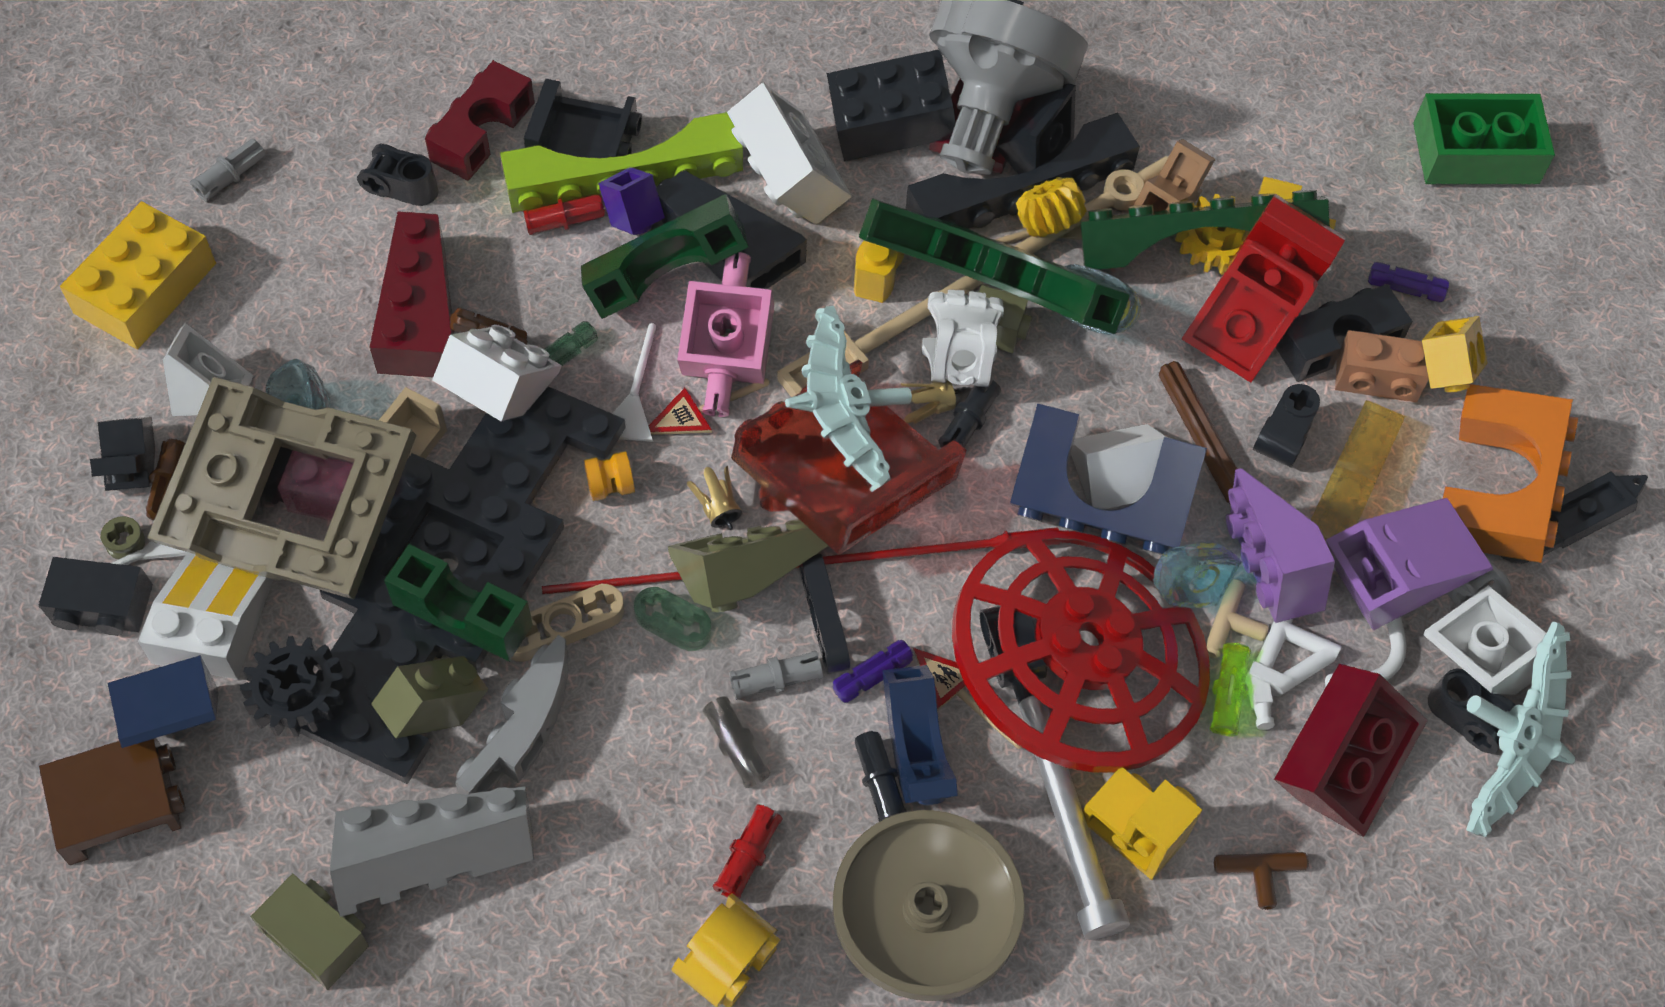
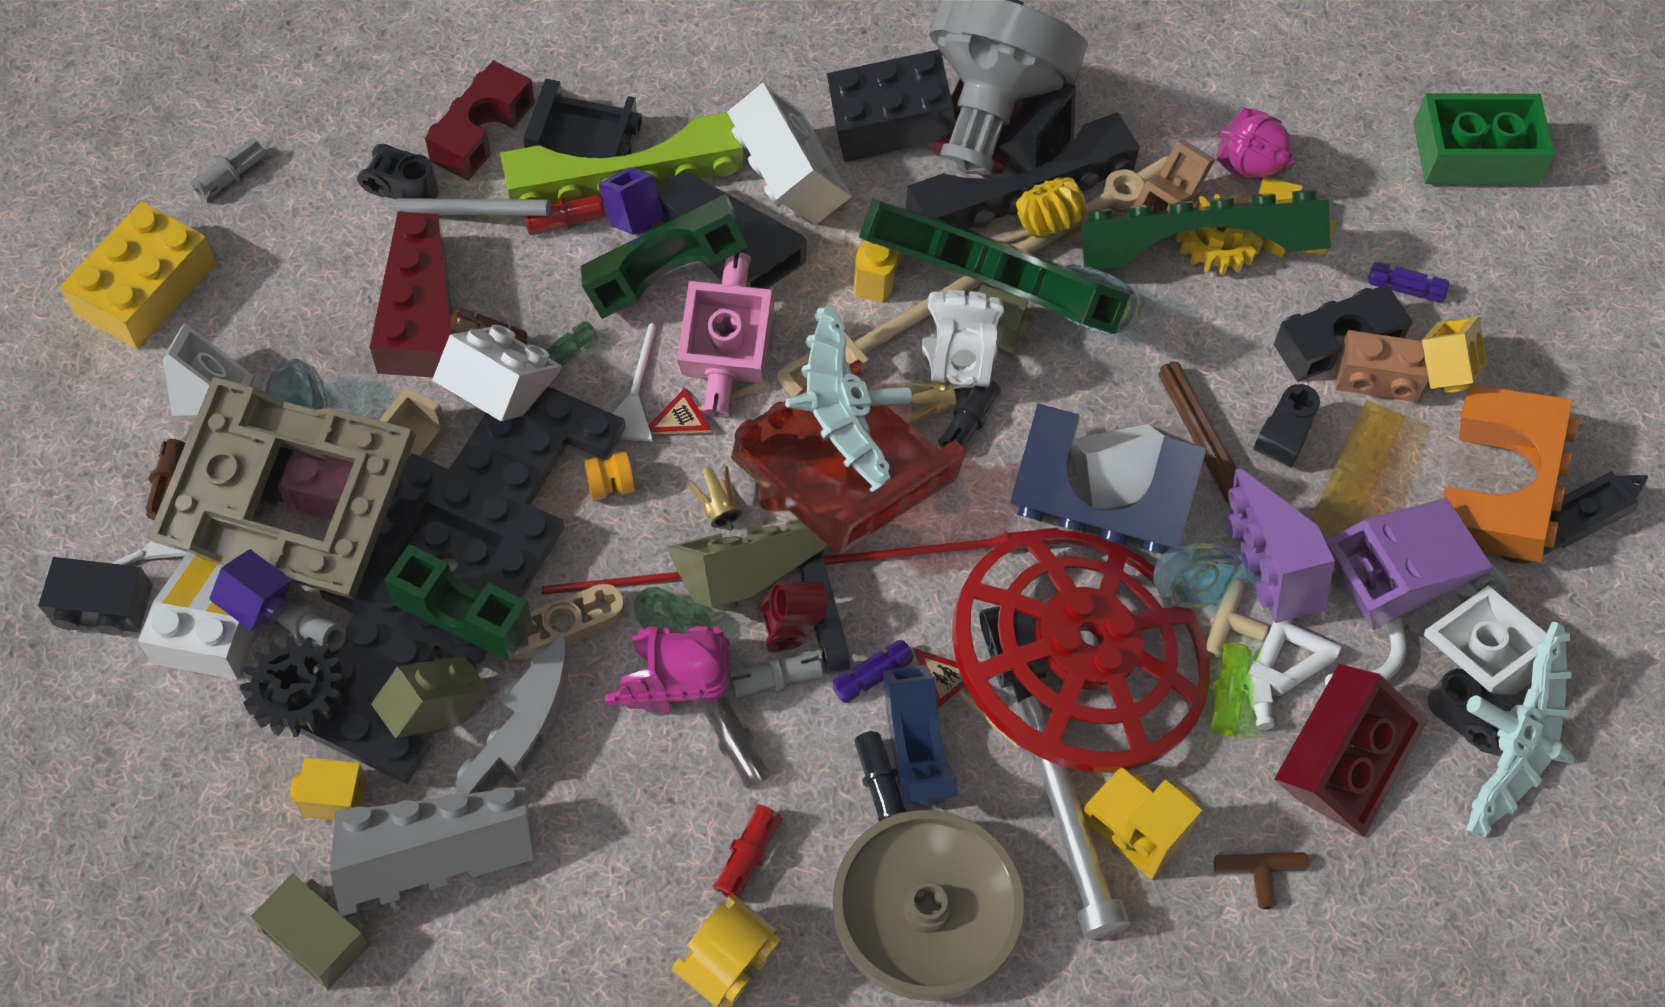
reddish brown panel [39,738,186,866] -> none
black brick [90,417,155,491] -> none
olive bush [100,516,145,559] -> none
dark blue slope [108,655,219,748] -> none
red piece [1181,194,1346,383] -> none
none -> dark purple brick [209,549,292,631]
none -> light grey pin [272,597,347,652]
none -> yellow brick [290,757,367,820]
none -> light grey bar [395,198,551,216]
none -> dark pink helmet [605,626,730,714]
none -> dark red piece [756,582,828,653]
none -> dark pink helmet [1216,107,1297,180]

